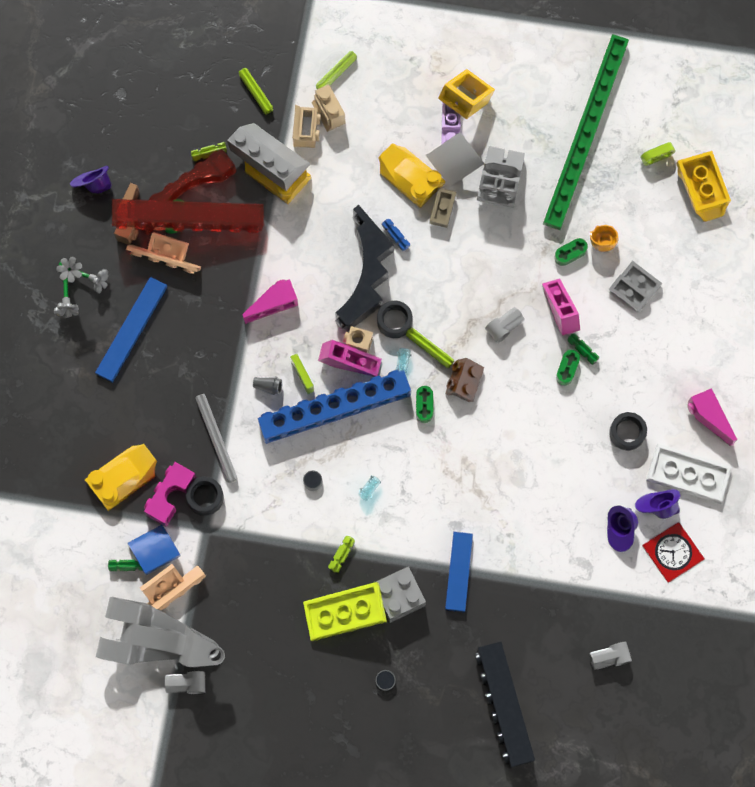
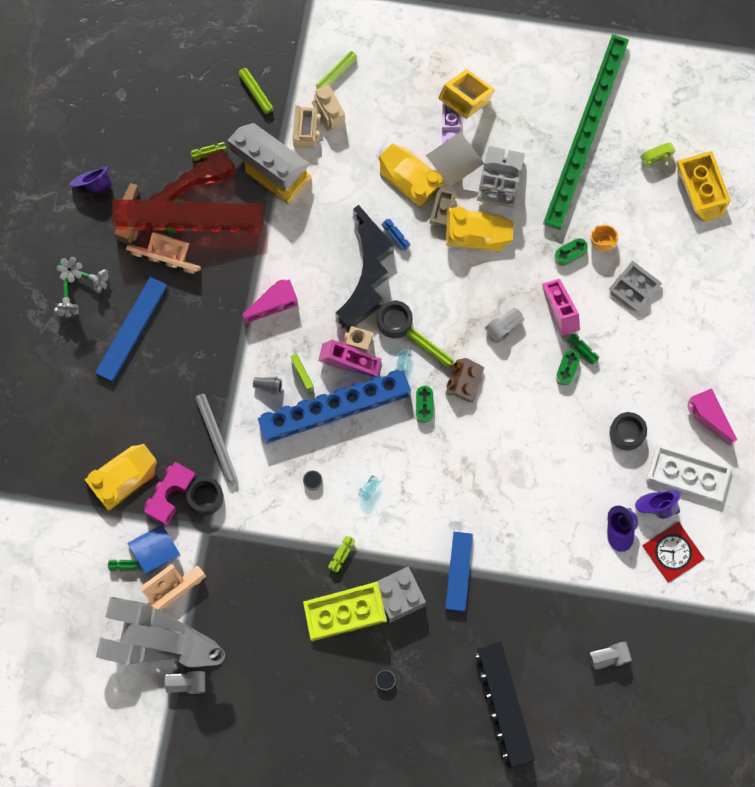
none -> yellow slope [446,207,514,252]

